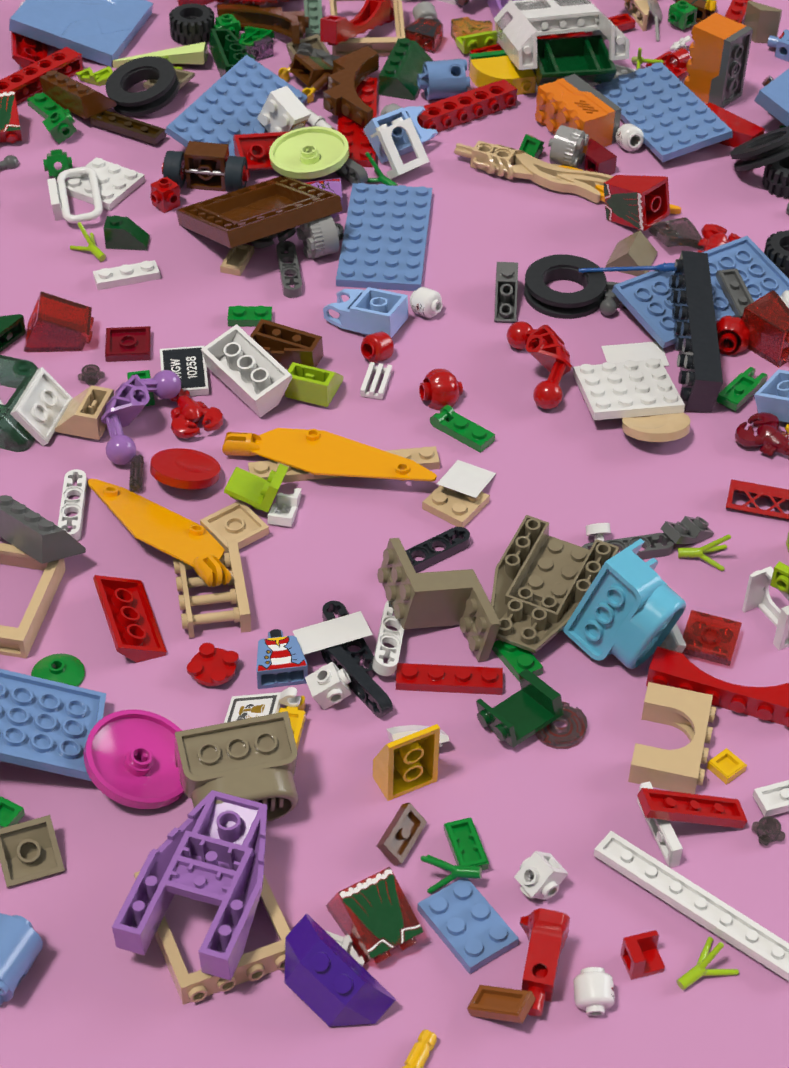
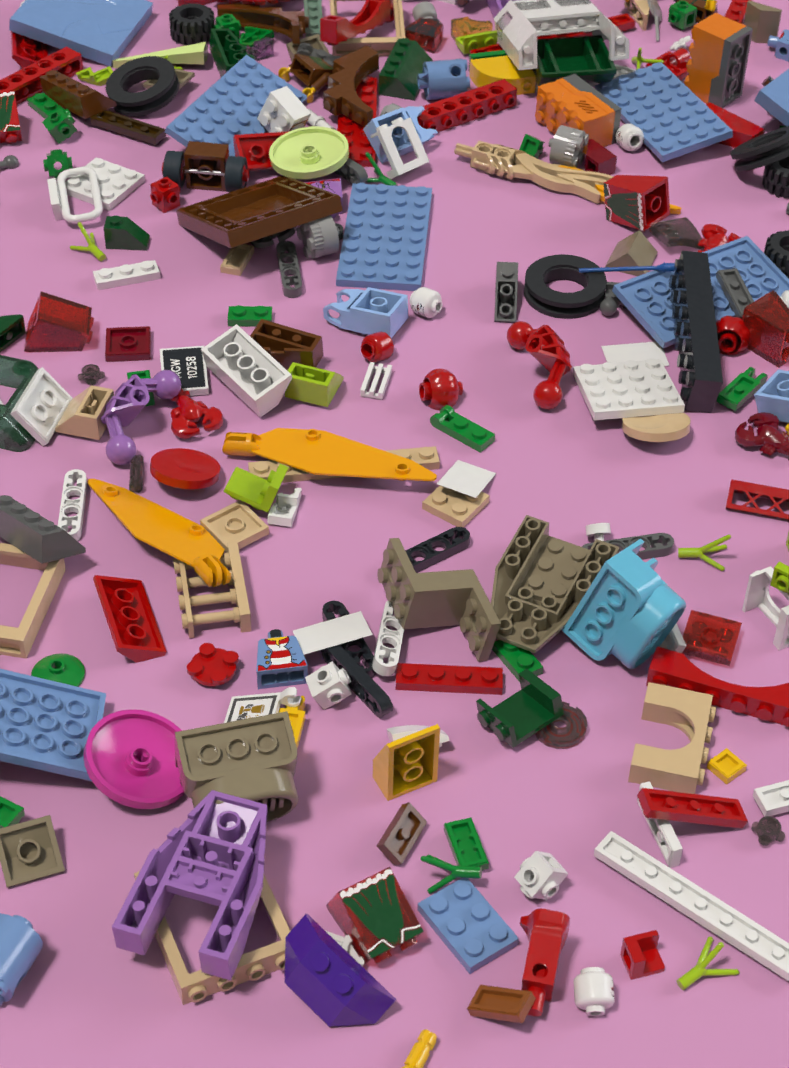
dark grey slope [661,516,714,544] -> none

